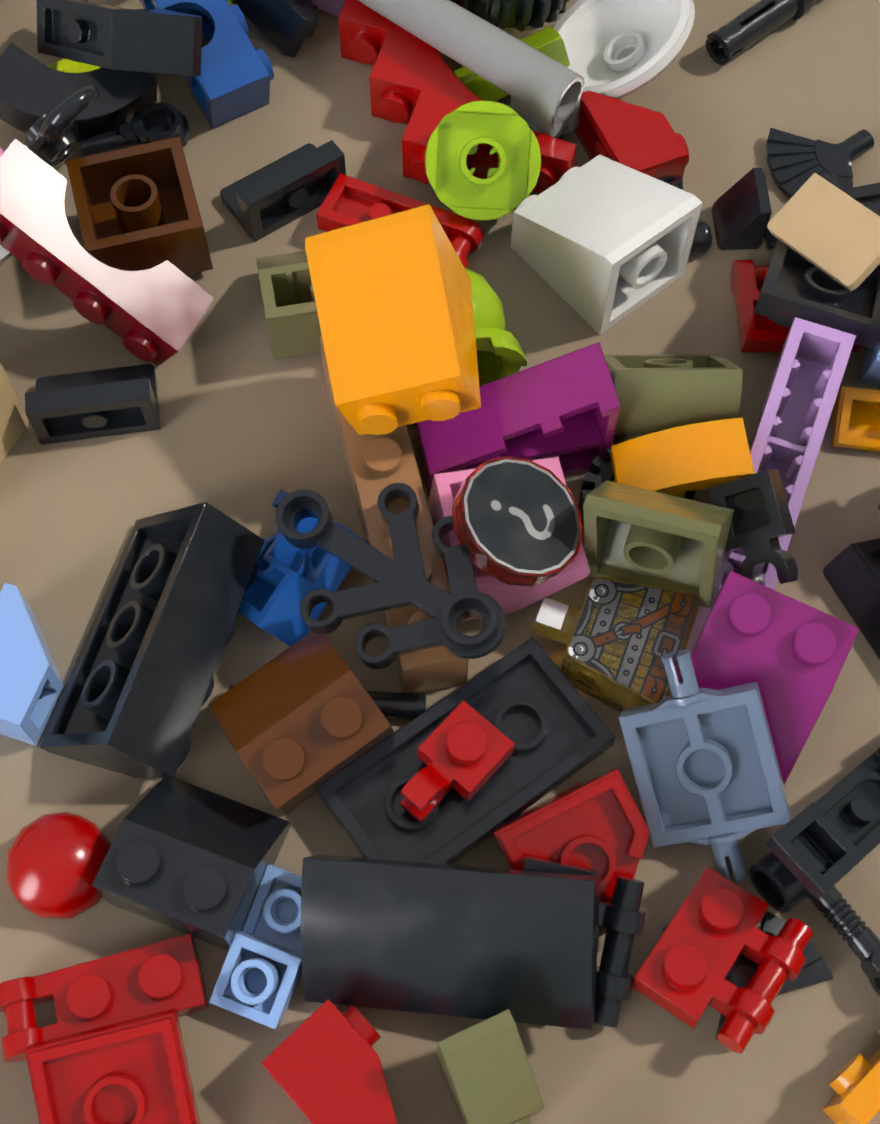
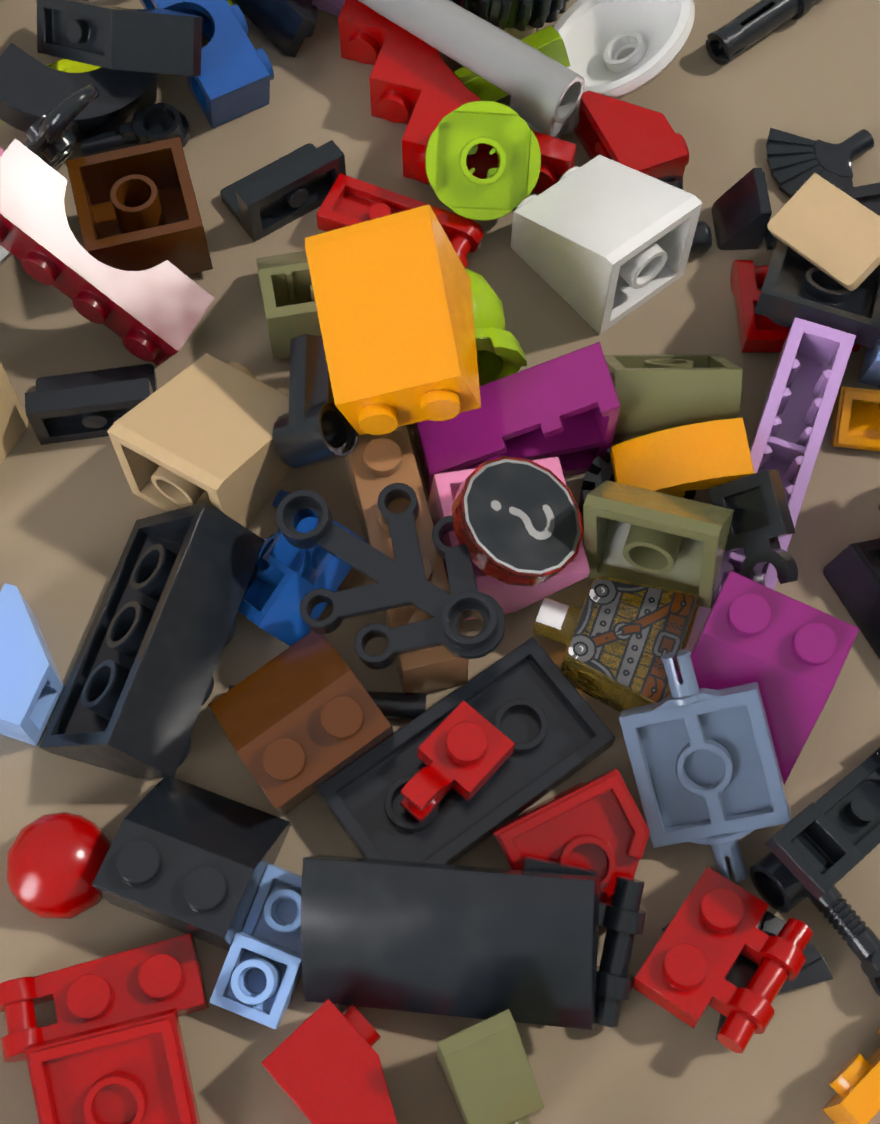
none -> tan slope [107,353,291,529]
none -> black piece [272,334,358,469]

